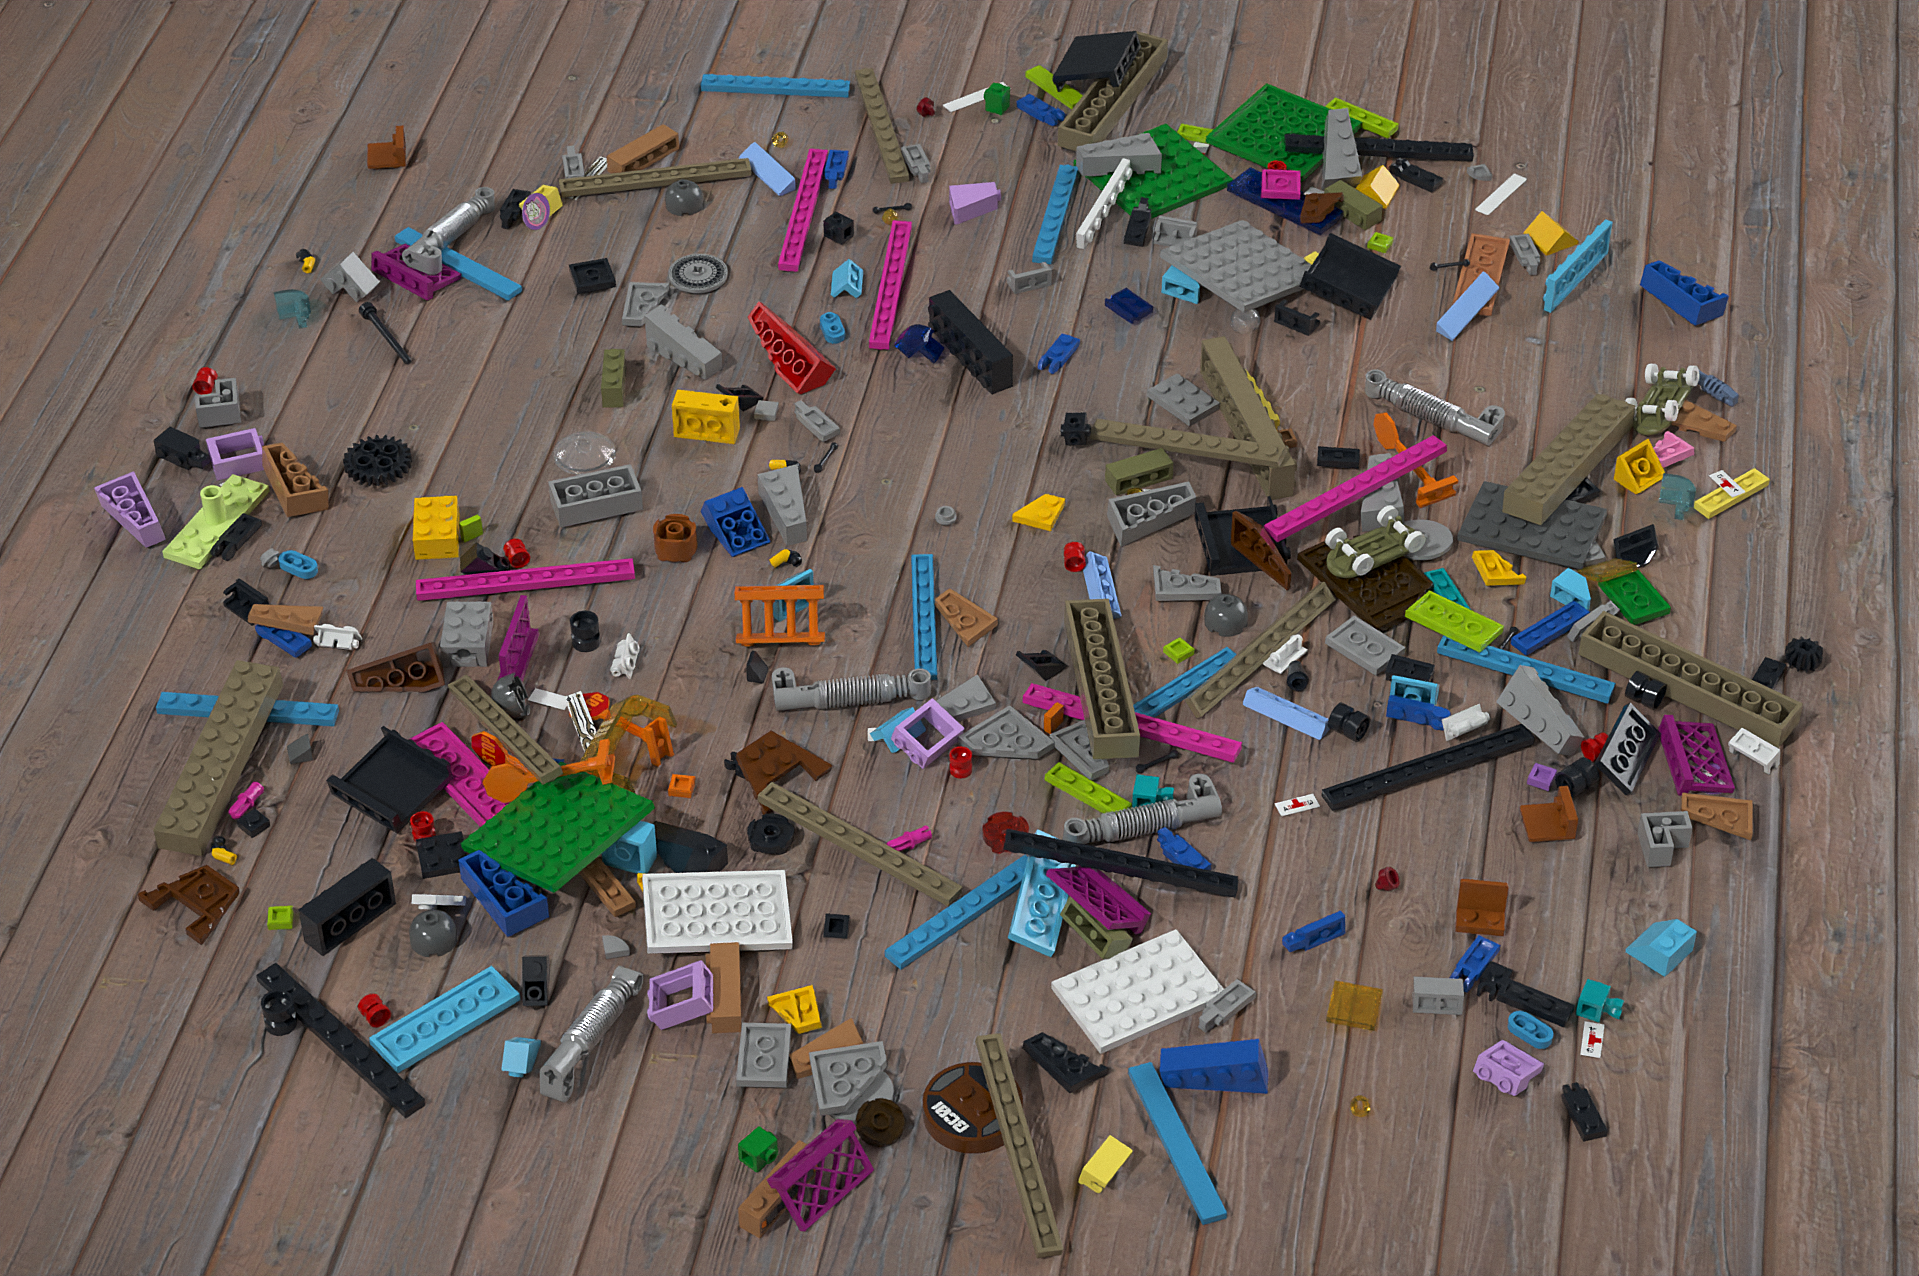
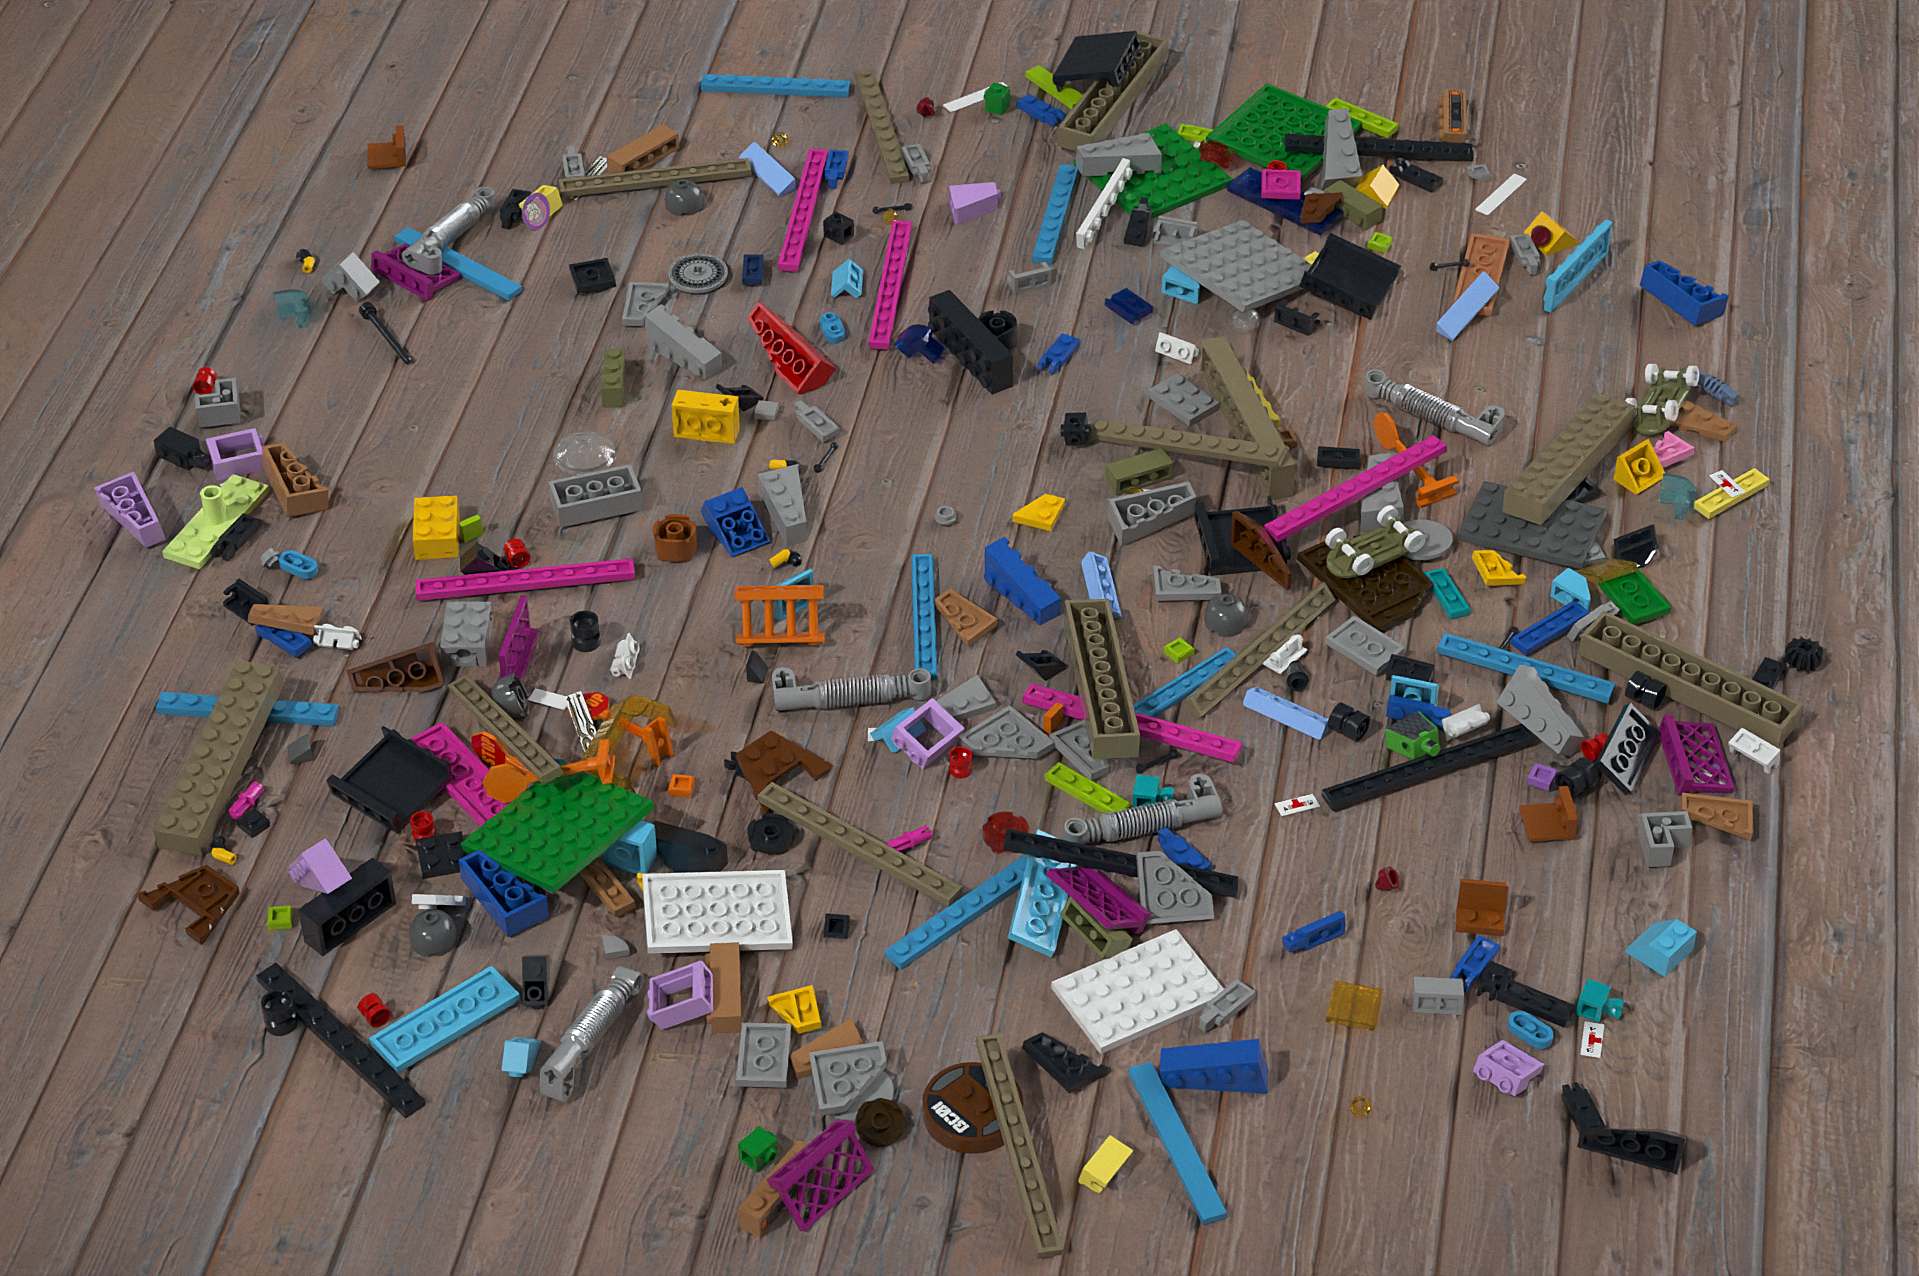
black gear [343,435,412,486] -> none
red wheel [1063,542,1086,572] -> none
lime tile [1405,591,1504,653] -> none
none -> lavender wedge [288,838,352,894]
none -> dark blue plate [742,254,764,286]
none -> black brick [978,310,1017,351]
none -> blue wedge [984,536,1061,625]
none -> light grey plate [1136,851,1214,924]
none -> white hinge [1155,332,1199,364]
none -> clear red plate [1198,140,1236,168]
none -> torso [1385,711,1440,759]
none -> medium nougat brick [1438,89,1467,143]
none -> dark red tile [1531,225,1551,246]
none -> black wedge [1577,1127,1687,1174]

